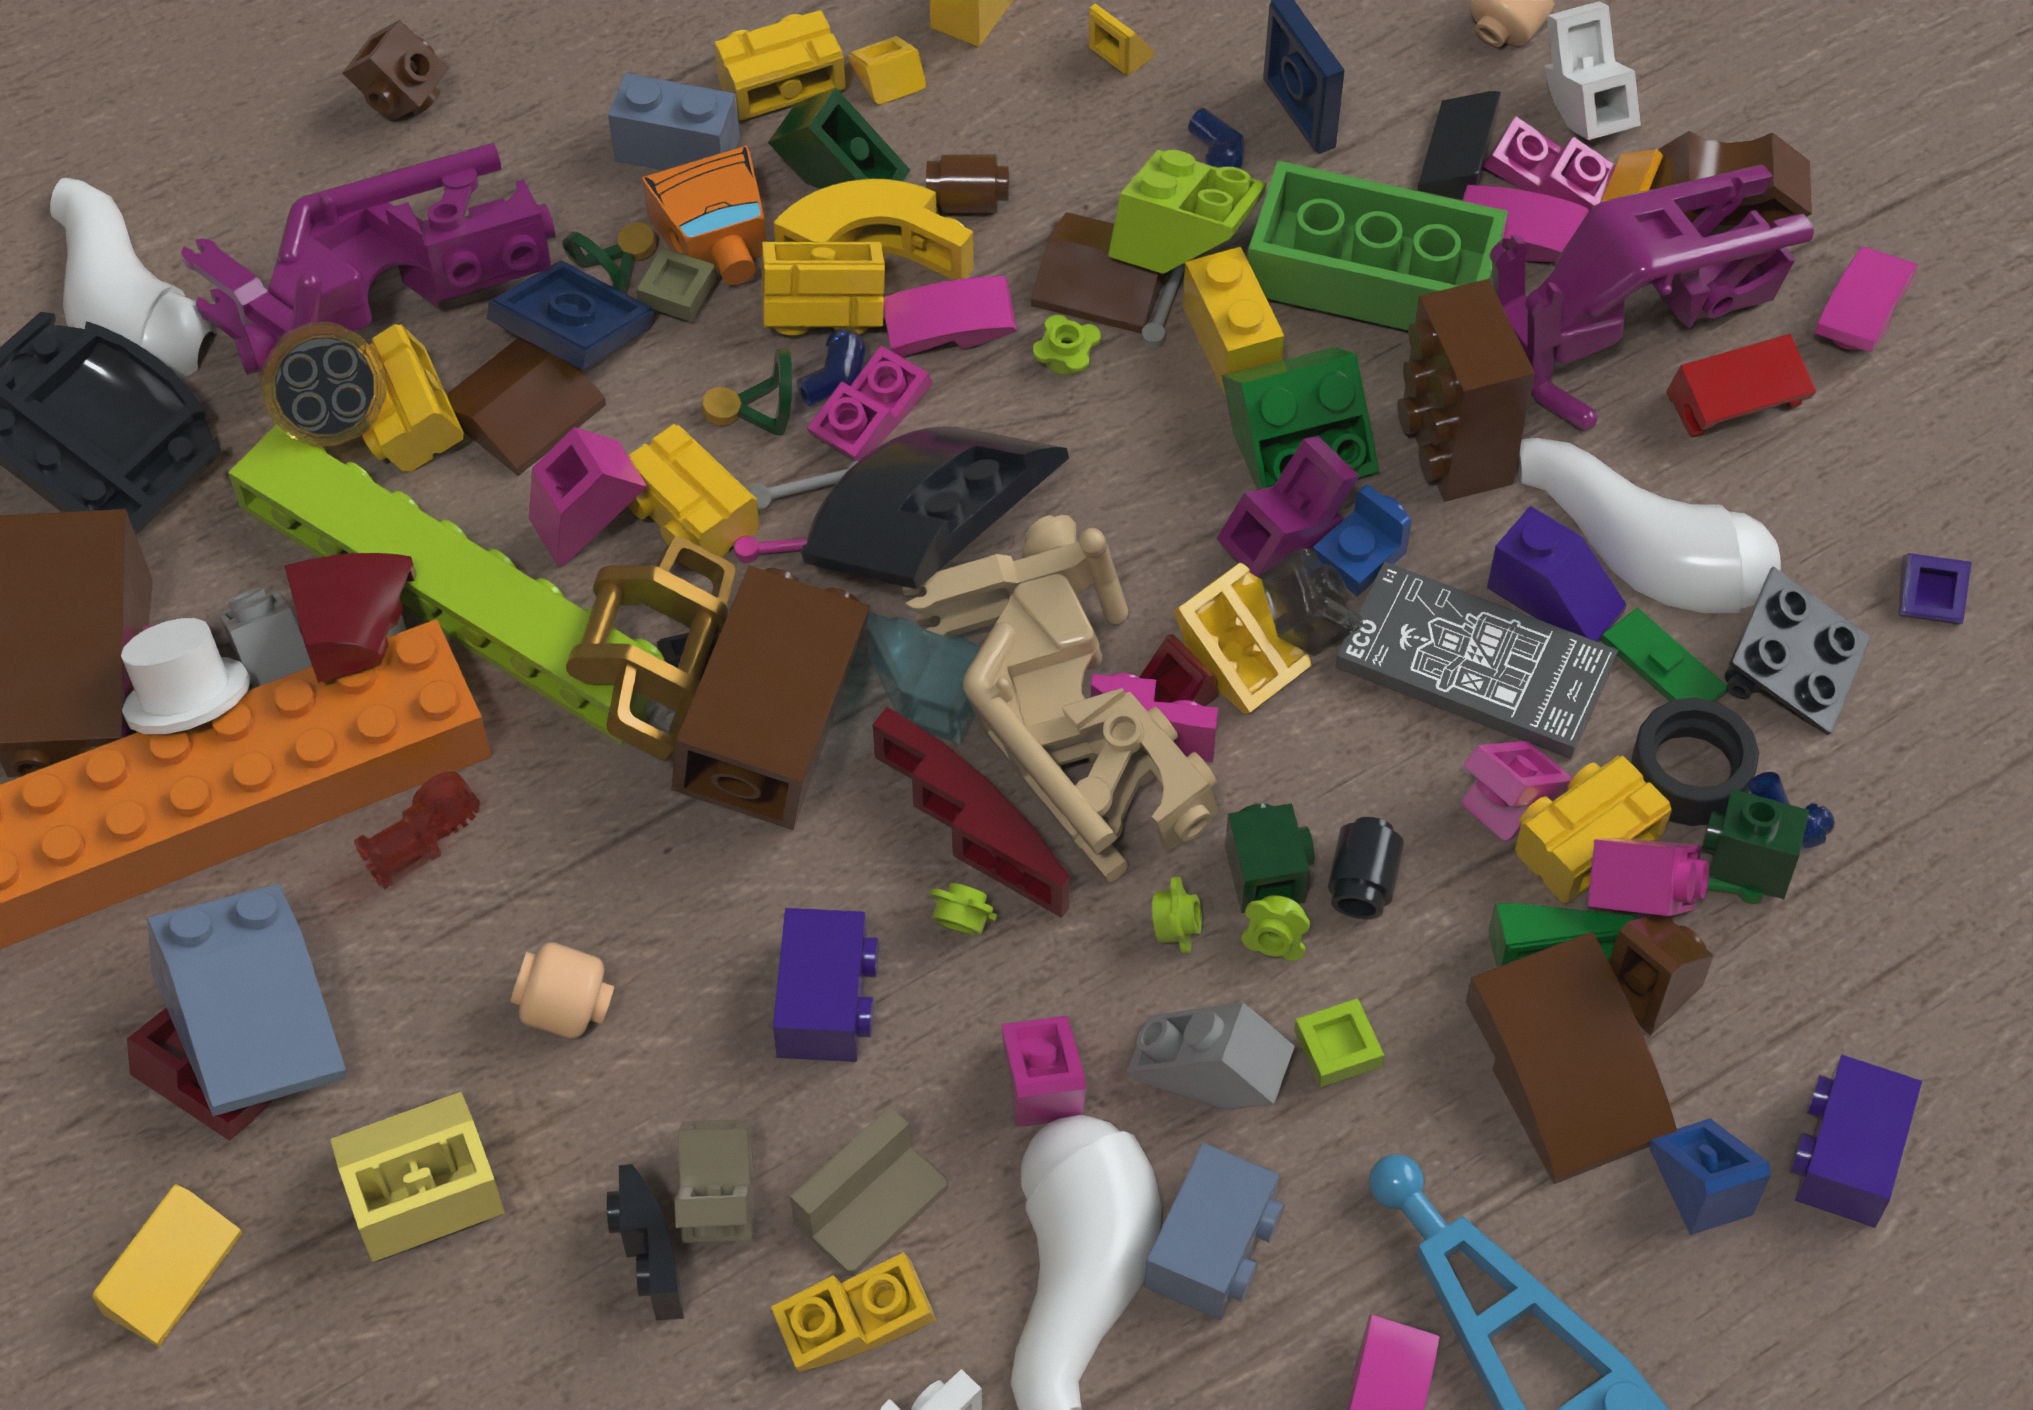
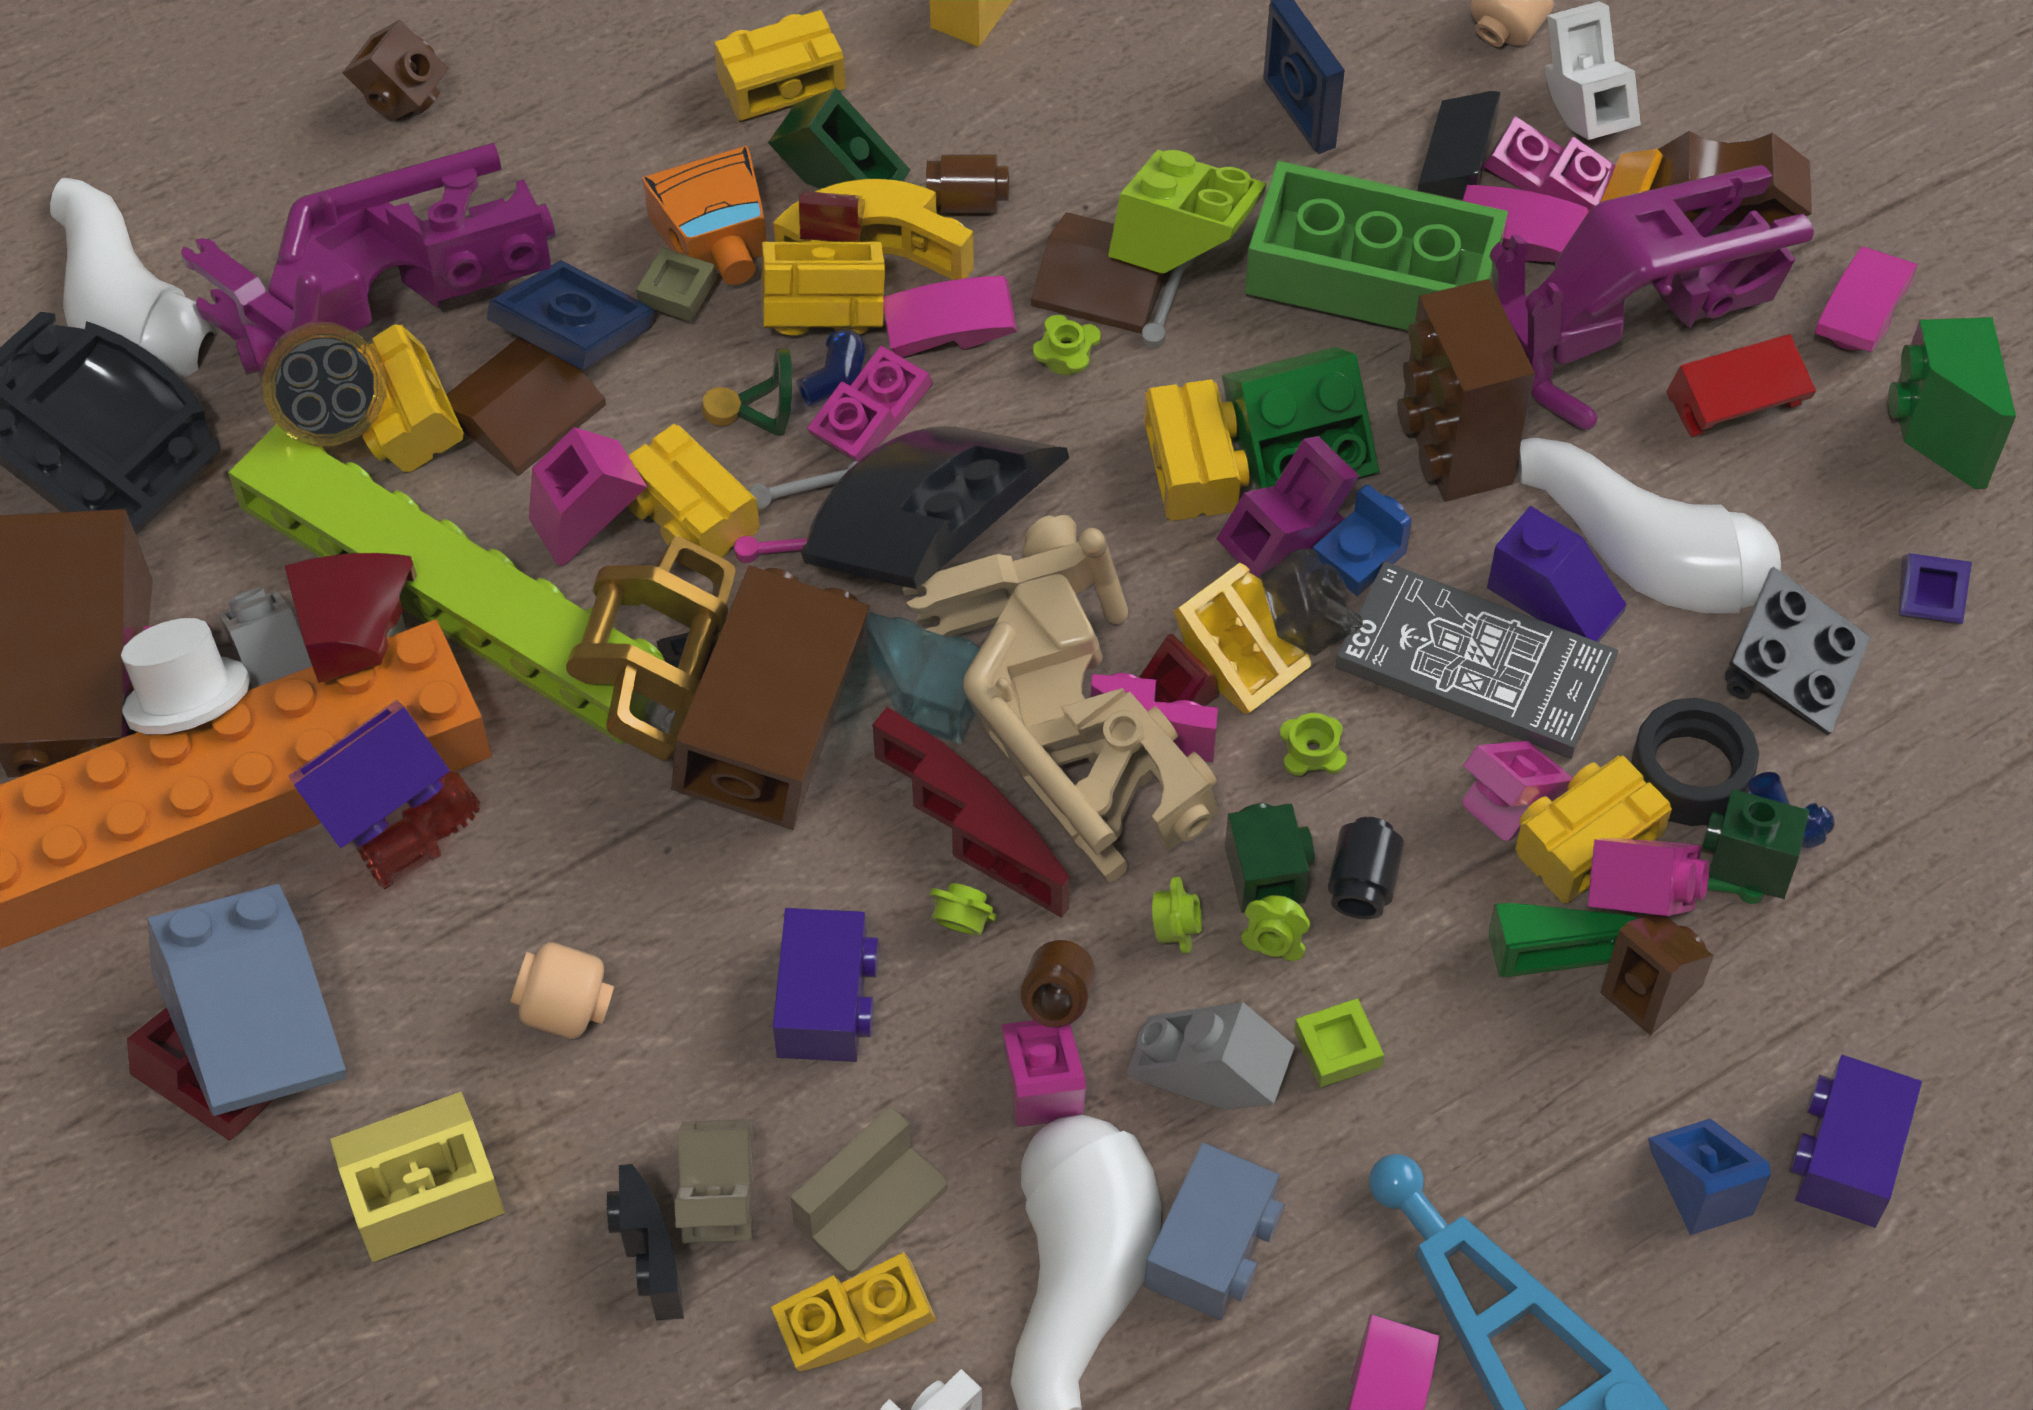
yellow slope [92,1184,243,1347] -> none
dark green piece [562,222,657,294] -> none
sand blue piece [608,73,740,170] -> none
yellow slope [848,36,926,104] -> none
yellow slope [1088,3,1155,76] -> none
yellow piece [1182,247,1285,395] -> none
clear blue arm [1188,108,1245,170] -> none
reddish brown slope [1466,931,1678,1184] -> none
green piece [1601,607,1728,702] -> none
none -> dark purple piece [288,700,450,849]
none -> dark red slope [799,191,865,242]
none -> reddish brown brick [1021,940,1095,1027]
none -> yellow brick [1144,379,1249,521]
none -> lime plate [1279,713,1347,776]
none -> green slope [1888,317,2016,489]

